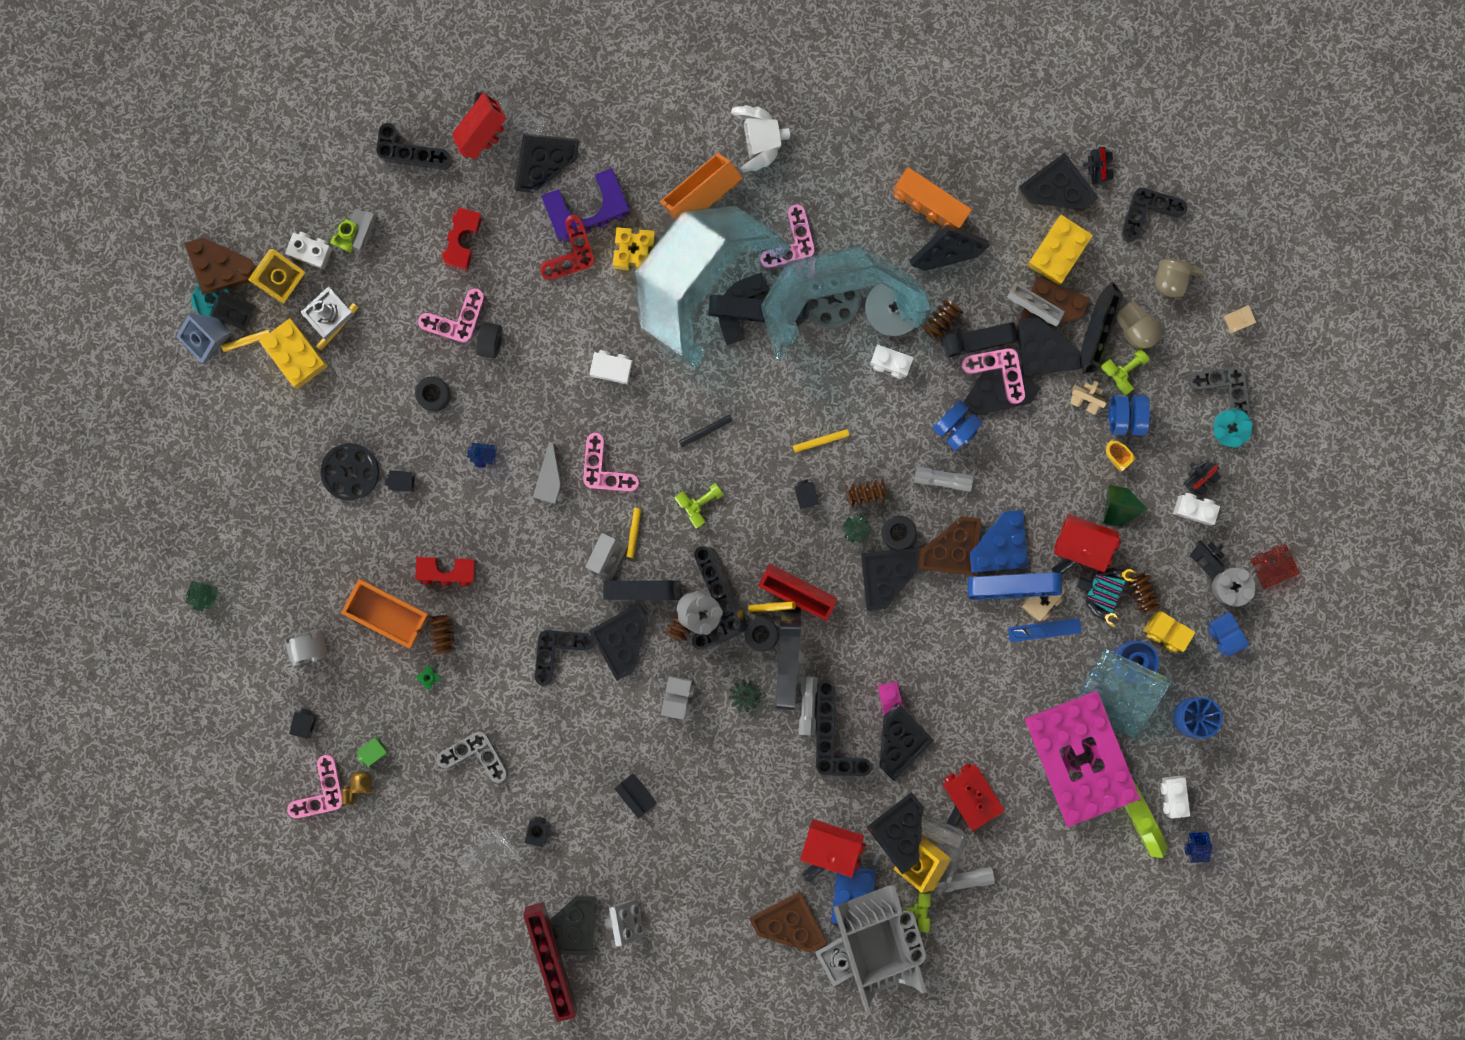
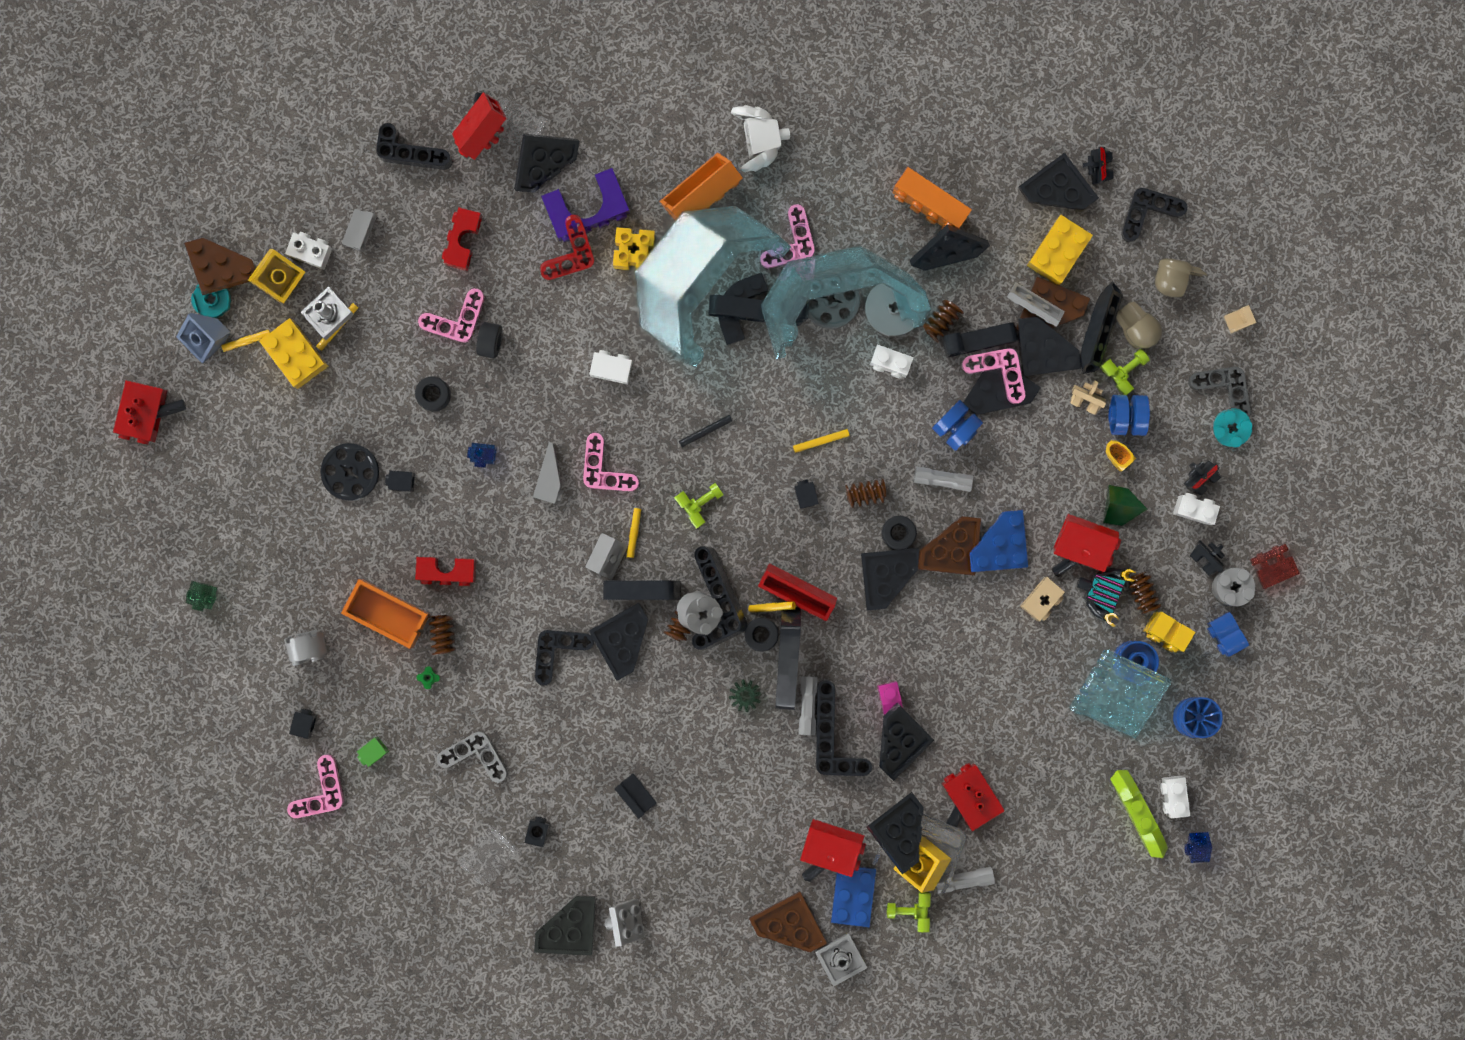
black plate [209,290,256,331] -> none
lime plate [330,219,358,253] -> none
pearl gold piece [341,771,374,806] -> none
dark red brick [523,902,577,1022] -> none
light grey brick [661,676,695,720] -> none
light grey panel [833,884,927,1016] -> none
clear green brick [842,515,870,543] -> none
beam [968,573,1062,600] -> none
blue sticker [1008,618,1082,642] -> none
dark pink plate [1024,690,1140,827] -> none
none -> red piece [113,380,186,445]

